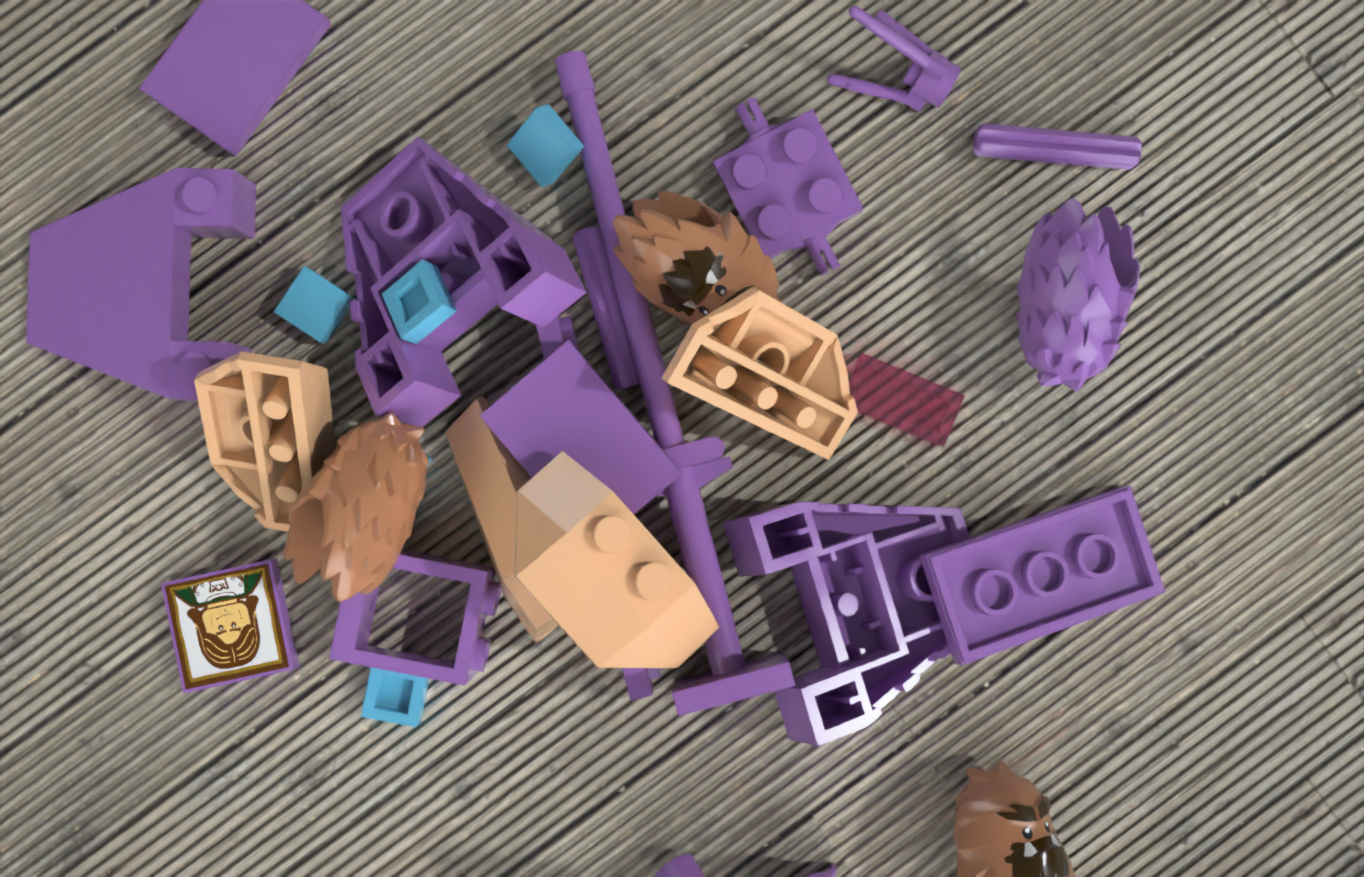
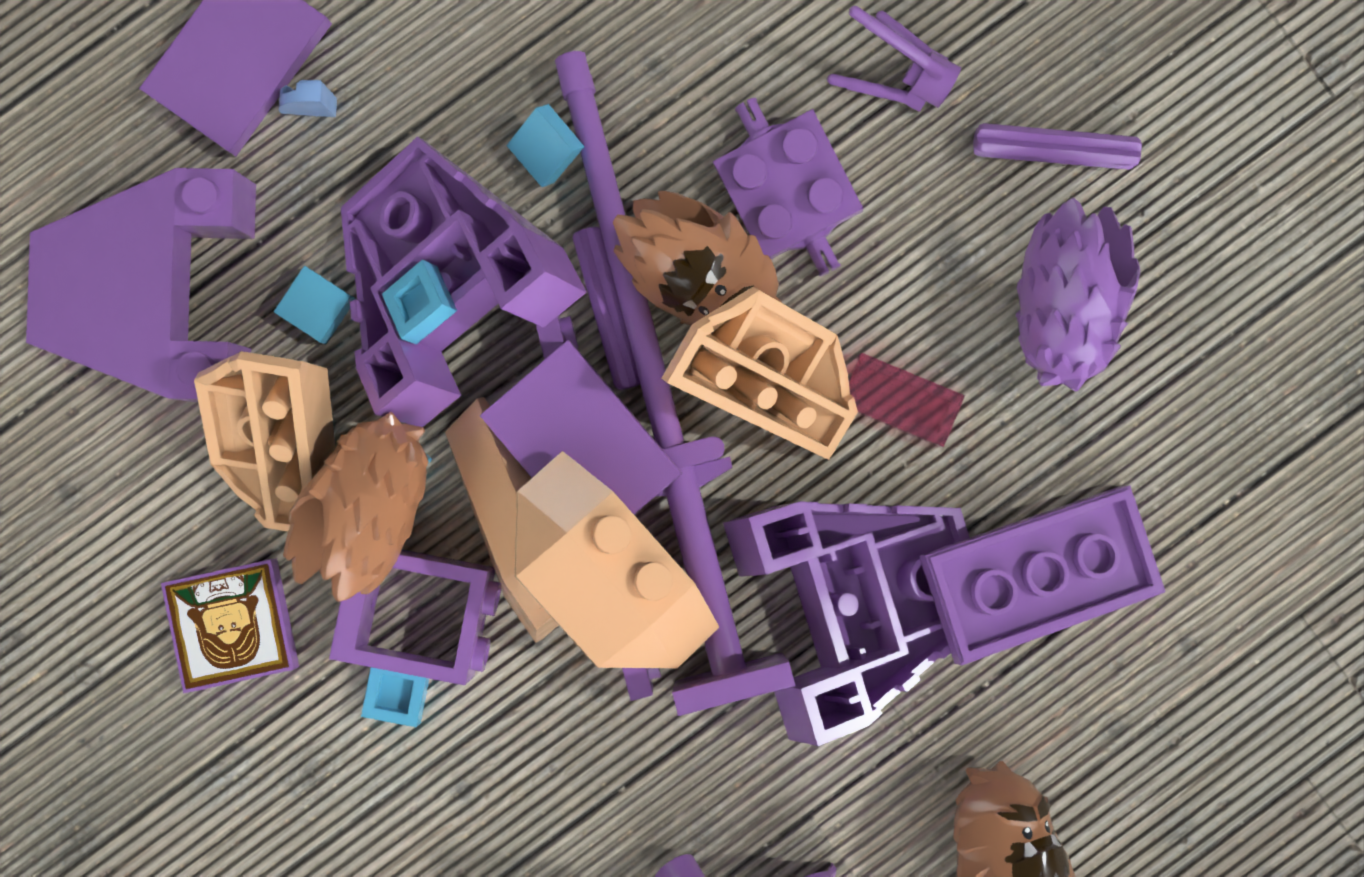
none -> light blue tile [279,80,337,117]

